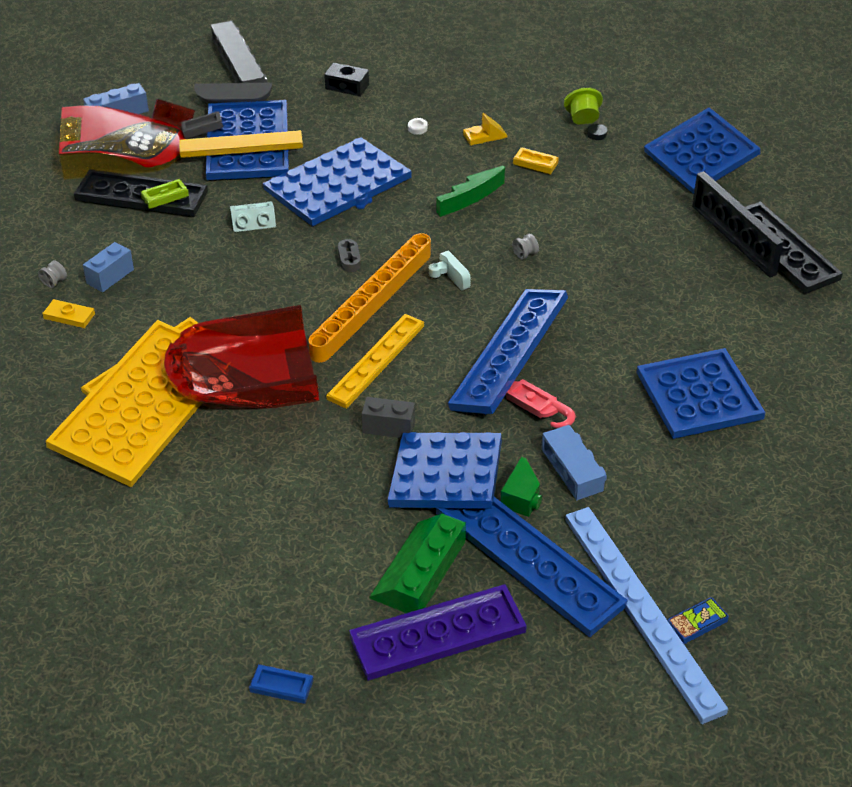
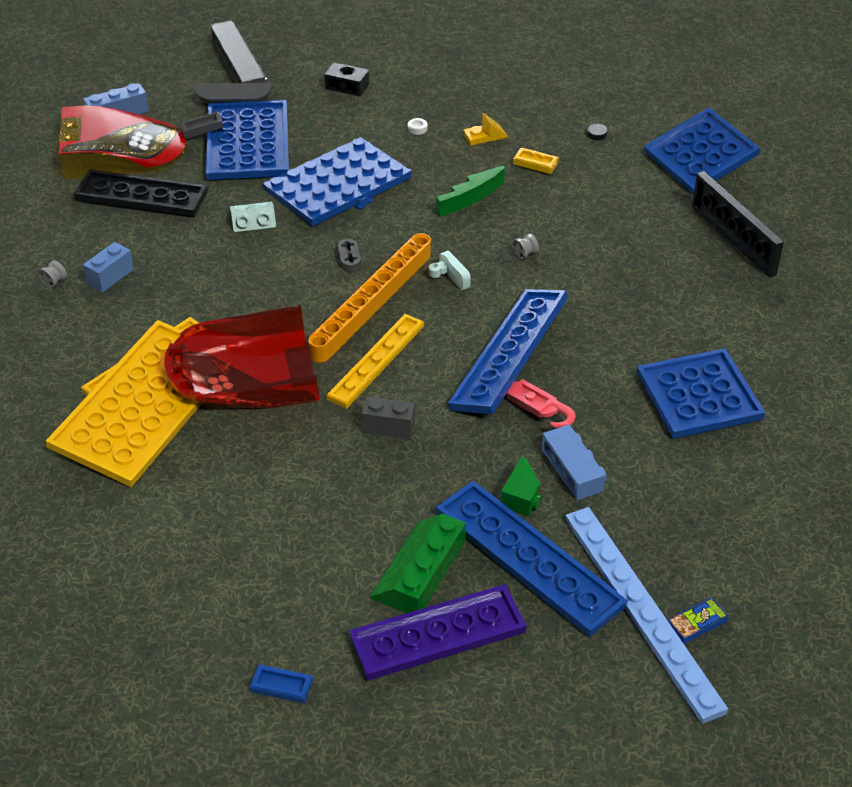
yellow plate [42,299,95,328] -> none
lime tile [141,179,189,208] -> none
clear red slope [152,99,195,127] -> none
yellow tile [180,131,303,158] -> none
plate [388,432,502,509] -> none
lime piece [564,88,603,125] -> none
black plate [745,201,843,294] -> none

